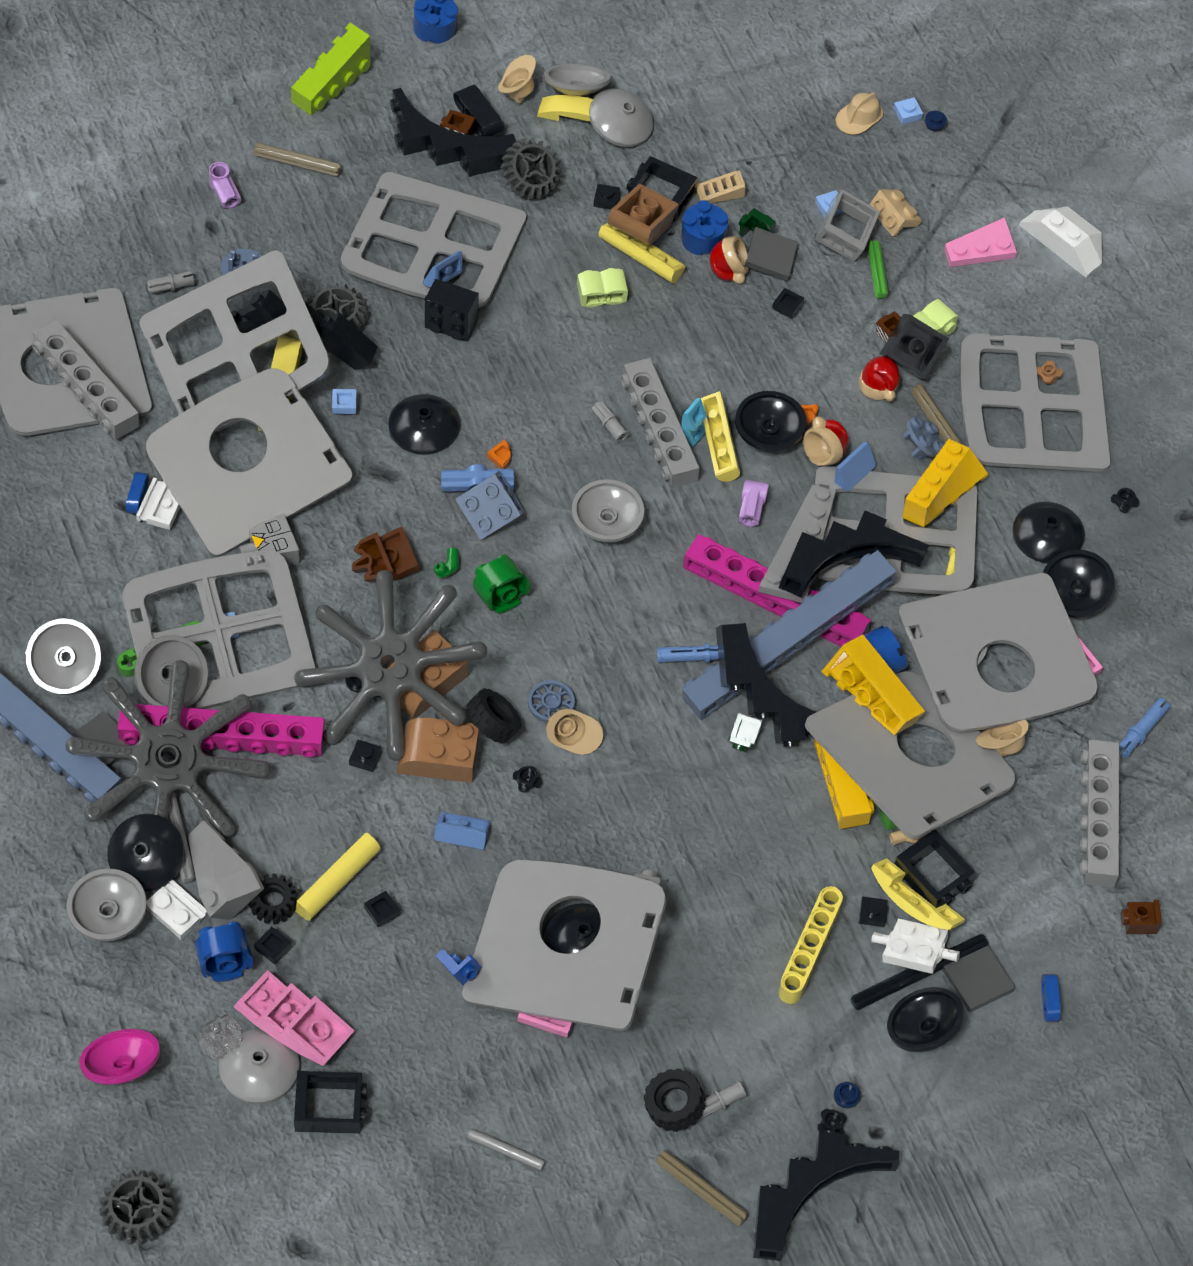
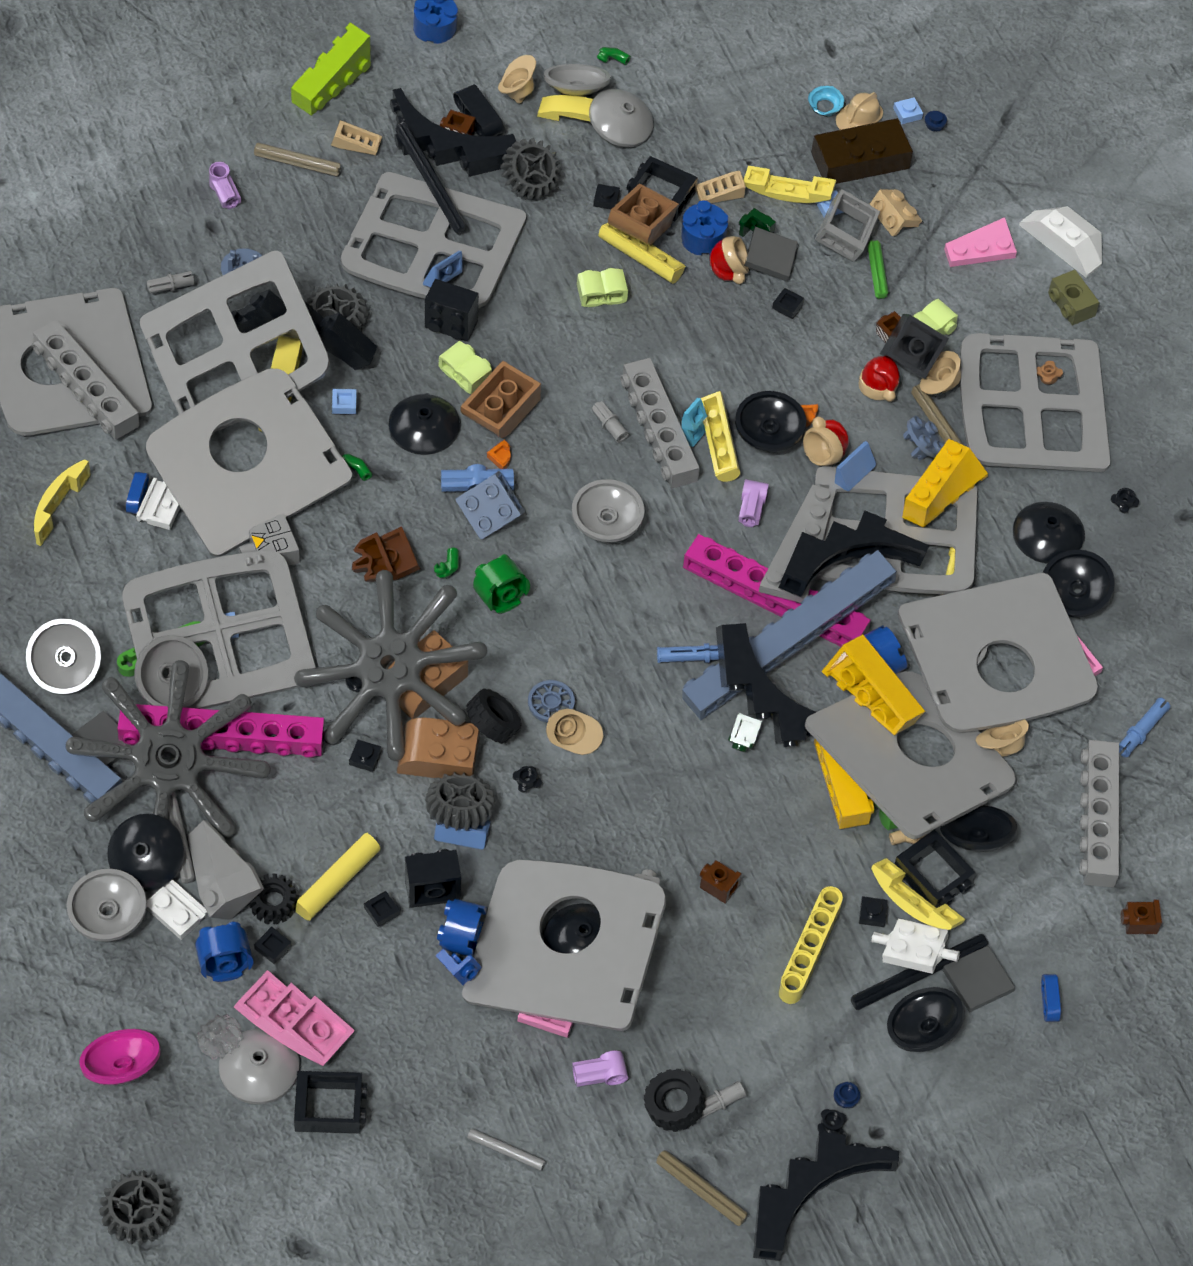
none -> light yellow slope [34,459,91,546]
none -> tan slope [331,120,382,155]
none -> green arm [342,454,372,481]
none -> black axle [395,122,466,234]
none -> black brick [405,849,461,908]
none -> dark grey gear [425,772,495,832]
none -> blue brick [437,899,487,957]
none -> yellowish green brick [438,341,492,394]
none -> medium nougat brick [461,361,541,438]
none -> lavender piece [572,1051,628,1087]
none -> green arm [597,47,631,65]
none -> reddish brown brick [699,860,742,904]
none -> light yellow slope [744,166,836,203]
none -> medium azure piece [808,86,844,116]
none -> dark brown brick [811,118,913,184]
none -> tan piece [920,351,961,394]
none -> black dish [940,805,1017,852]
none -> olive brick [1048,270,1099,326]

